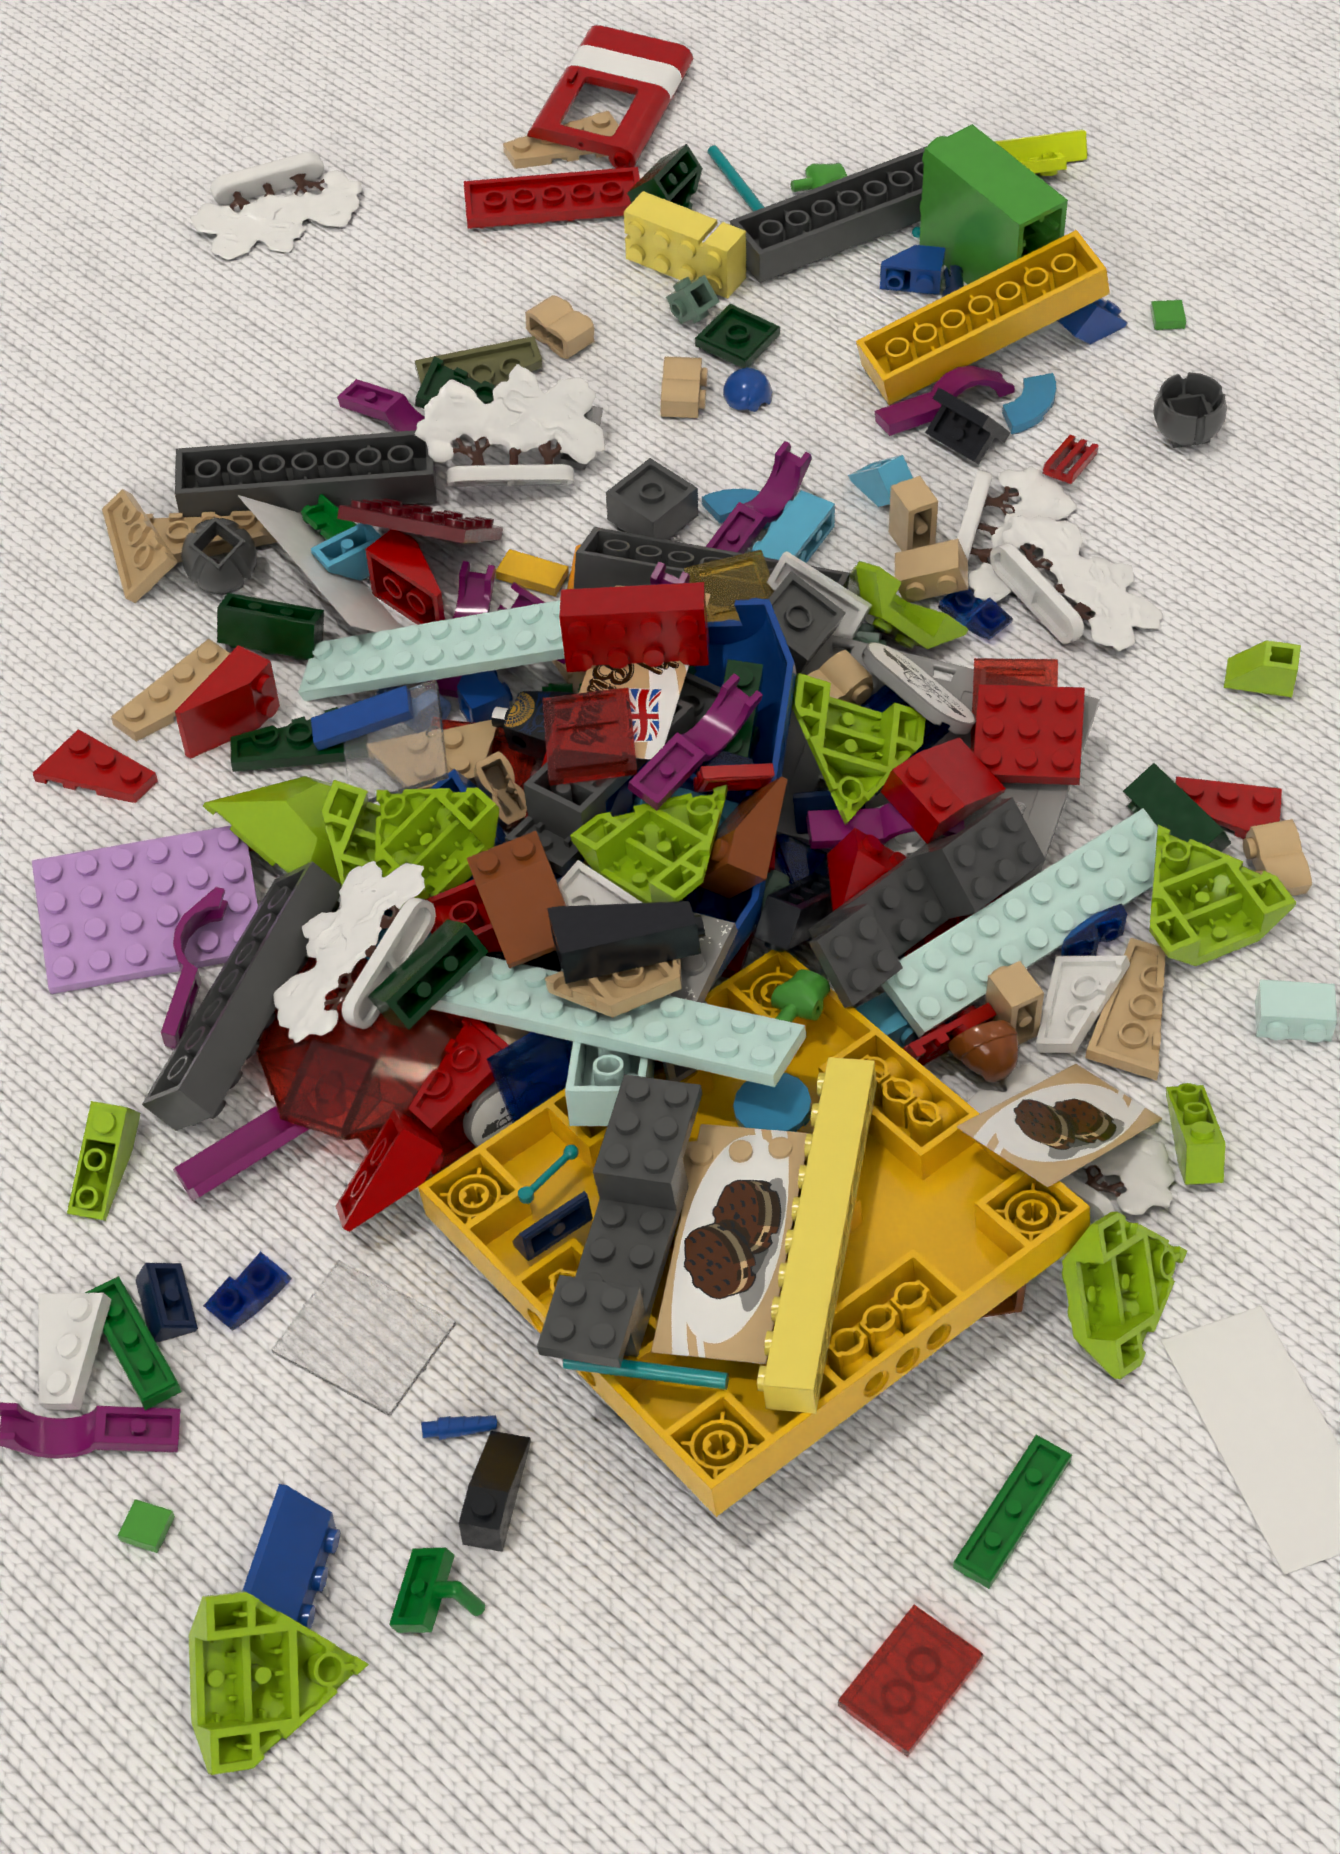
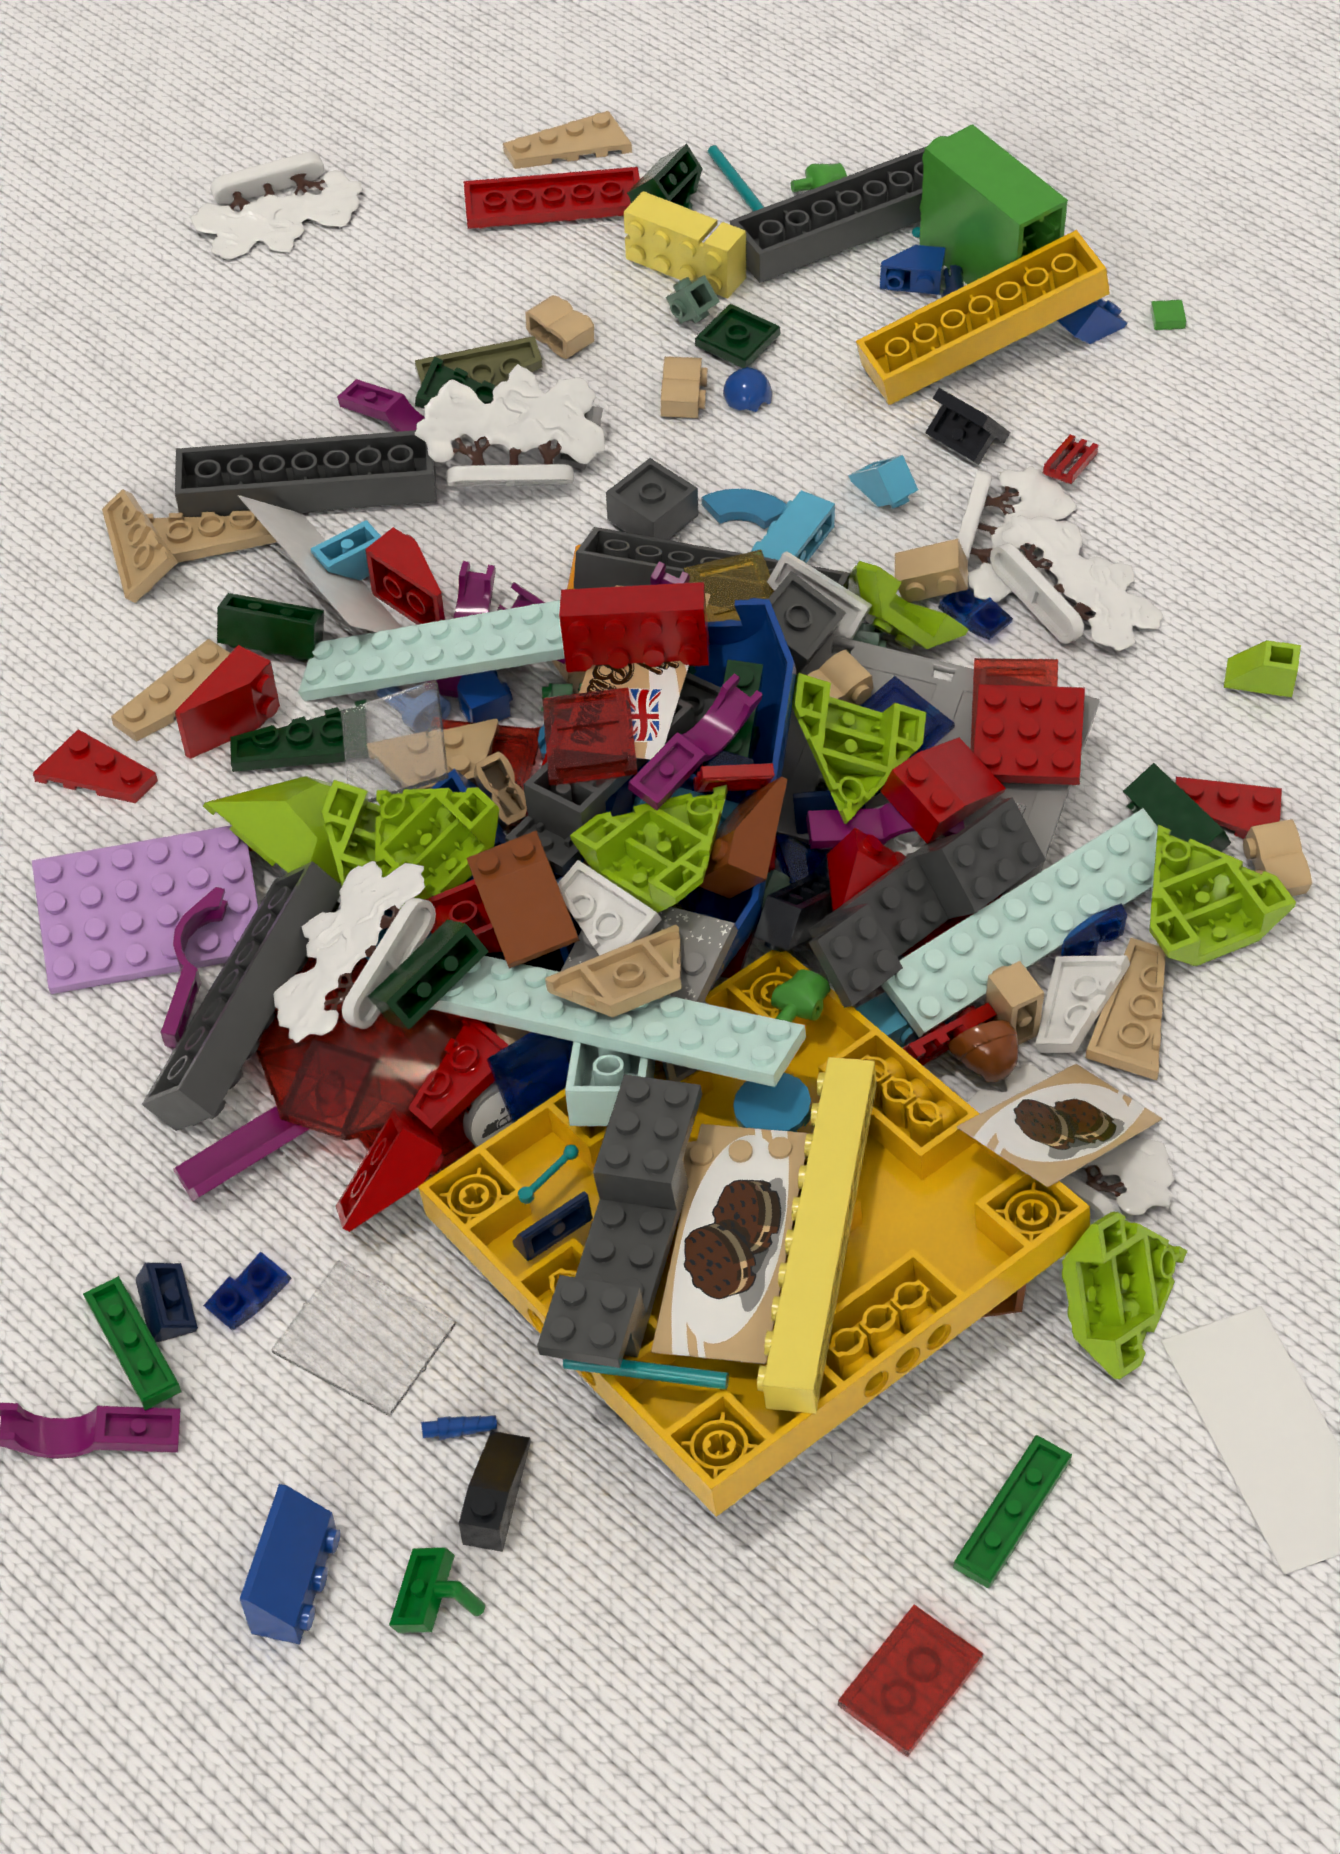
white wing [38,1293,111,1410] -> none
lime slope [67,1101,141,1221] -> none
bright green tile [118,1499,175,1553] -> none
dark grey piece [181,517,257,595] -> none
lime wedge [189,1591,369,1775] -> none
green hinge [301,494,357,540] -> none
blue tile [311,685,414,751] -> none
dark red plate [337,498,503,544] -> none
torso [491,691,576,760] -> none
yellow tile [496,549,569,597] -> none
red piece [527,25,693,168] -> none
black slope [547,901,705,984] -> none
magenta piece [706,441,812,554] -> none
tile [861,642,976,735] -> none
magenta piece [875,365,1015,436] -> none
tan brick [888,476,938,551] -> none
neon yellow bracket [994,129,1087,176] -> none
dark azure tile [1002,373,1056,434] -> none
dark grey piece [1153,372,1227,448] -> none
lime slope [1166,1083,1226,1185] -> none
light aqua brick [1255,979,1337,1042] -> none

